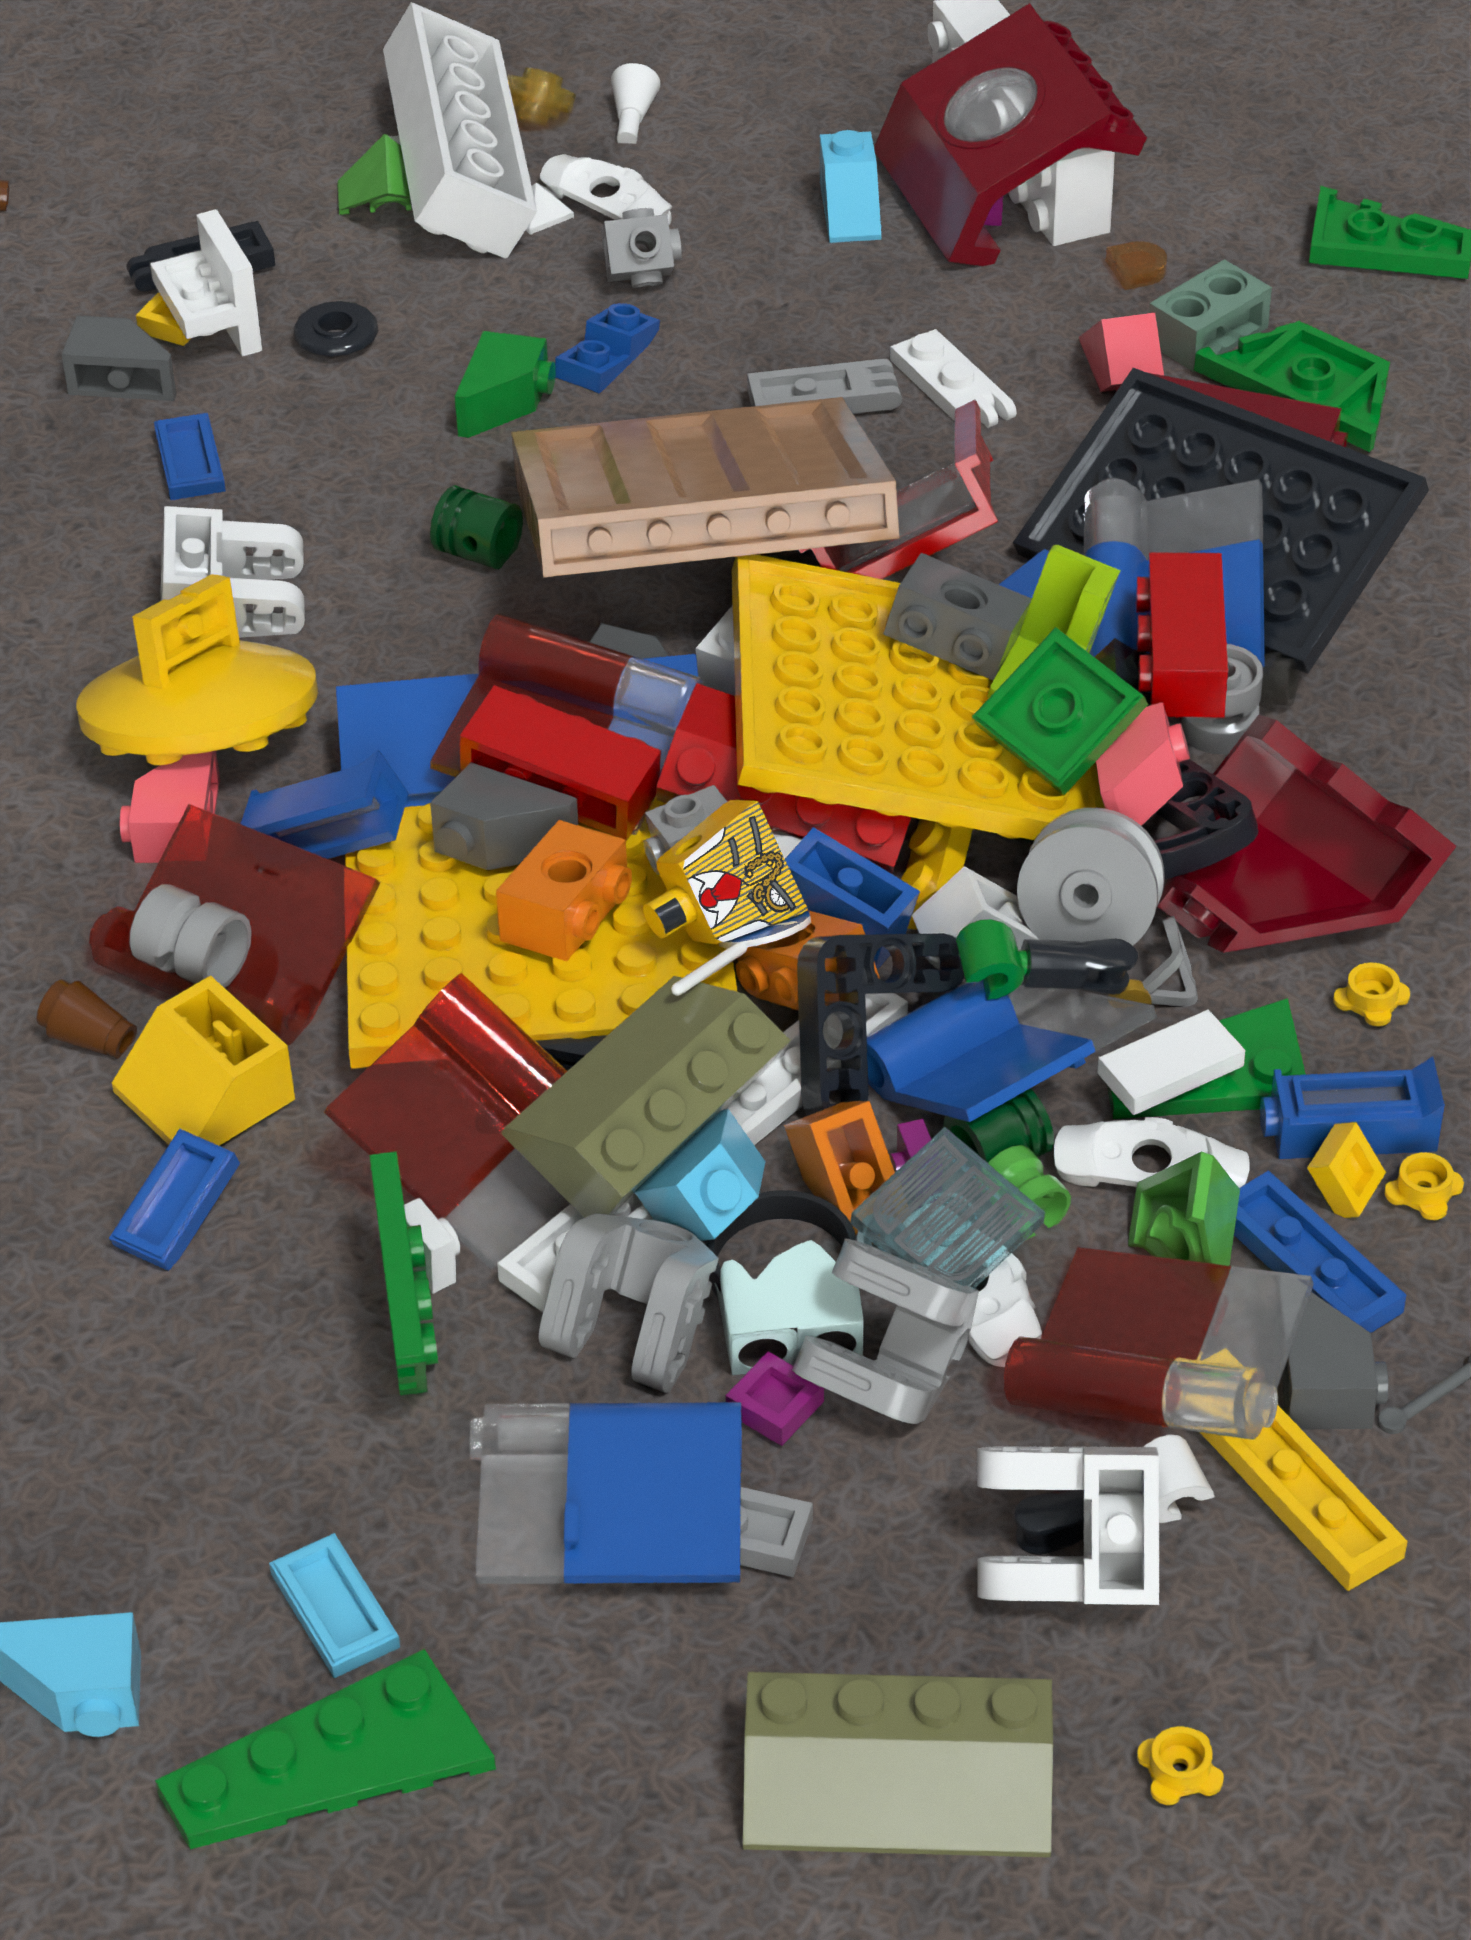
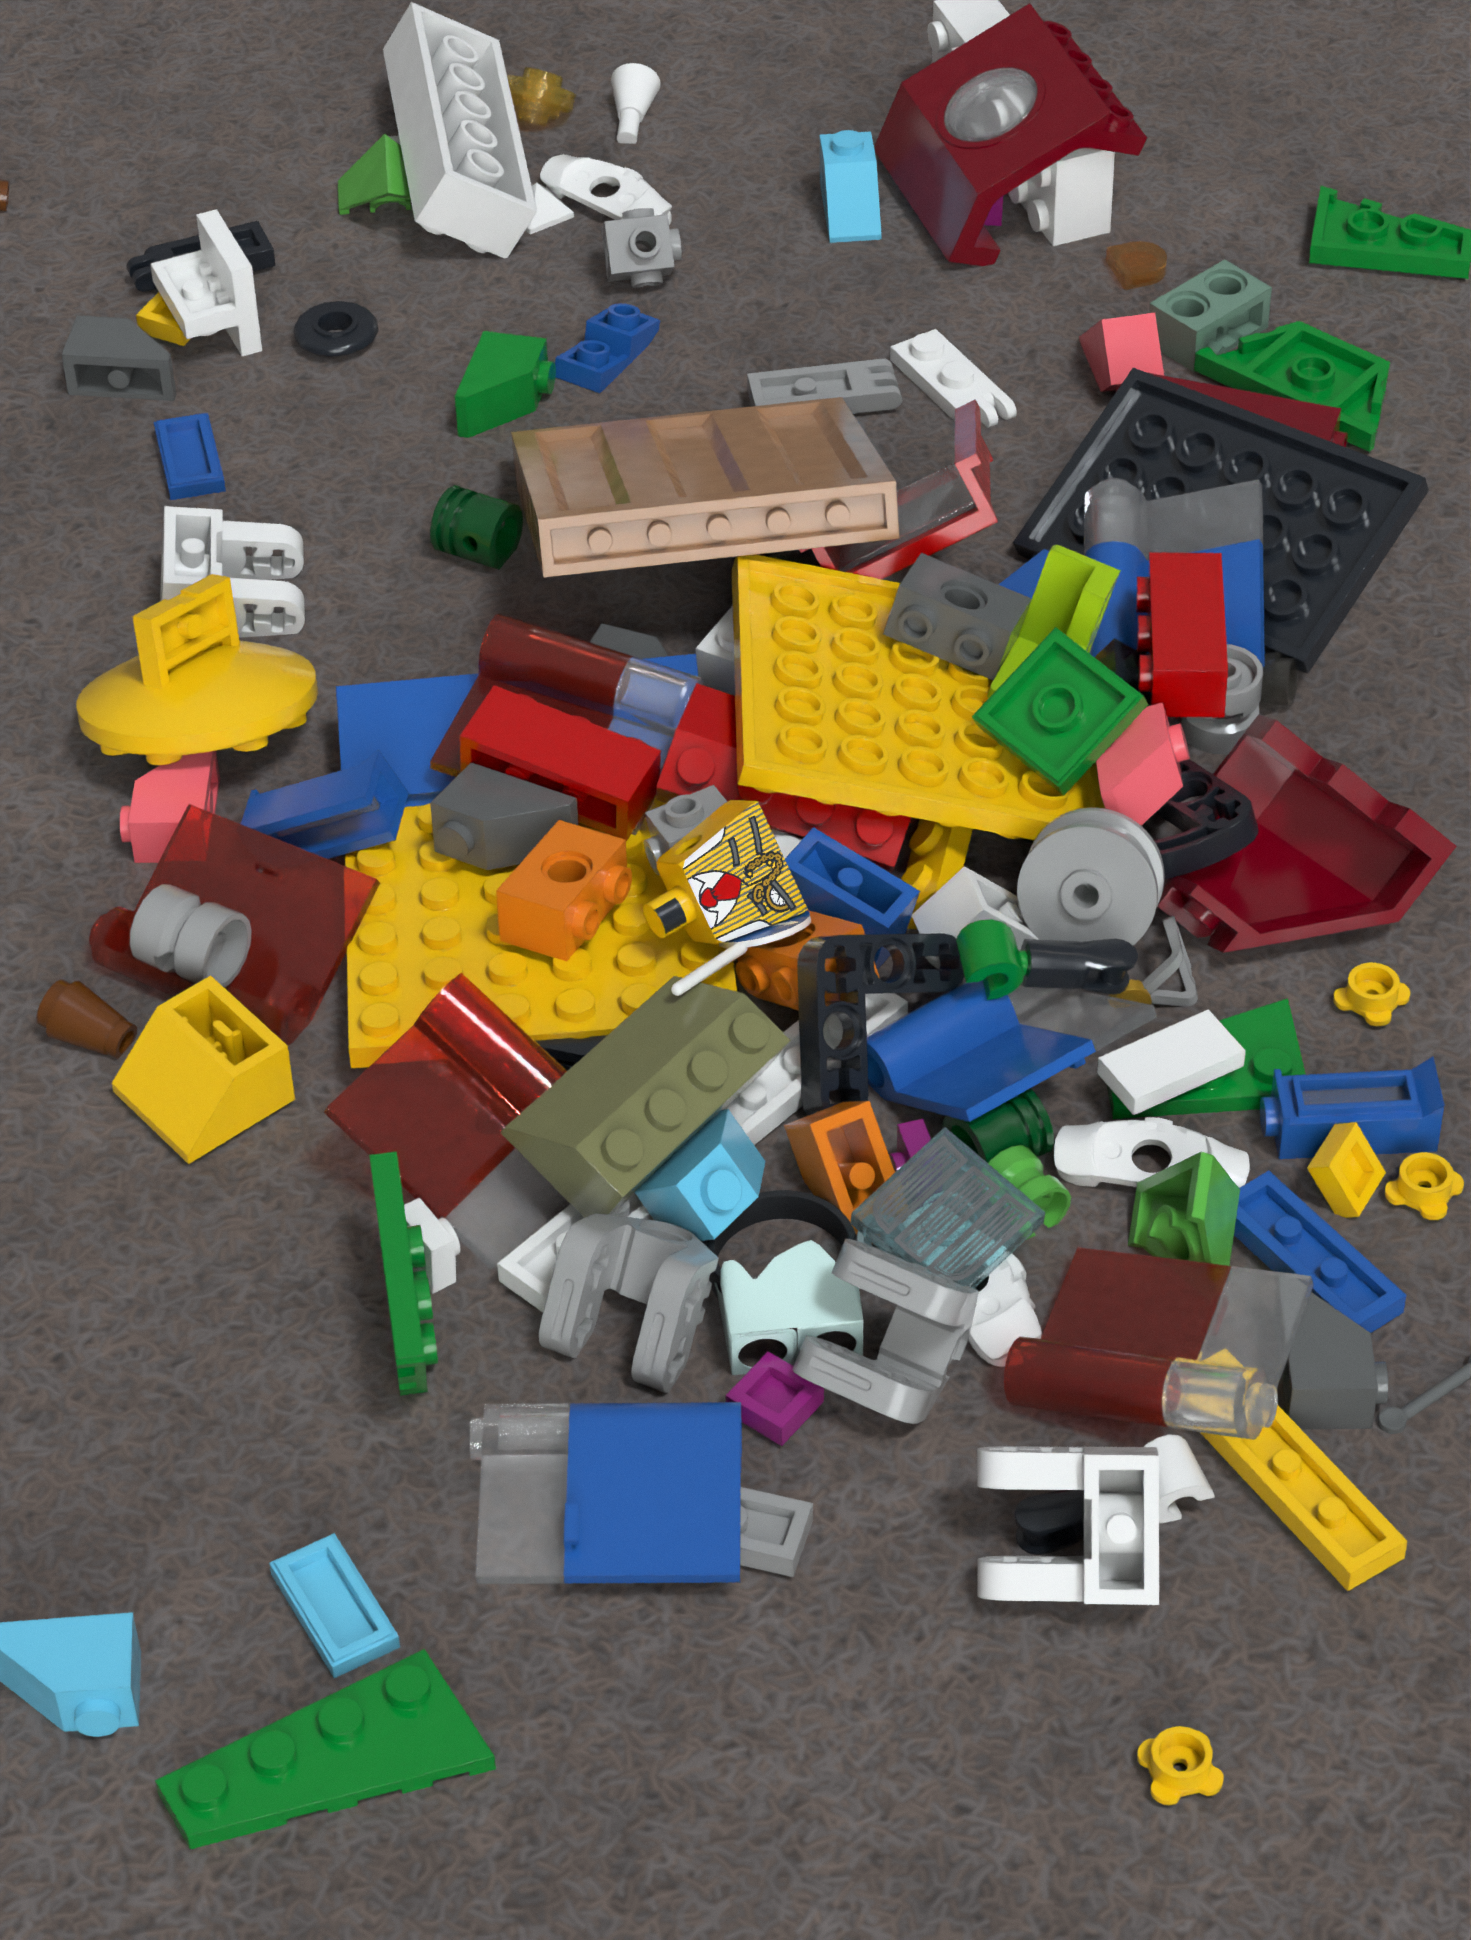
blue tile [109,1129,240,1271] -> none
slope [743,1672,1053,1857] -> none

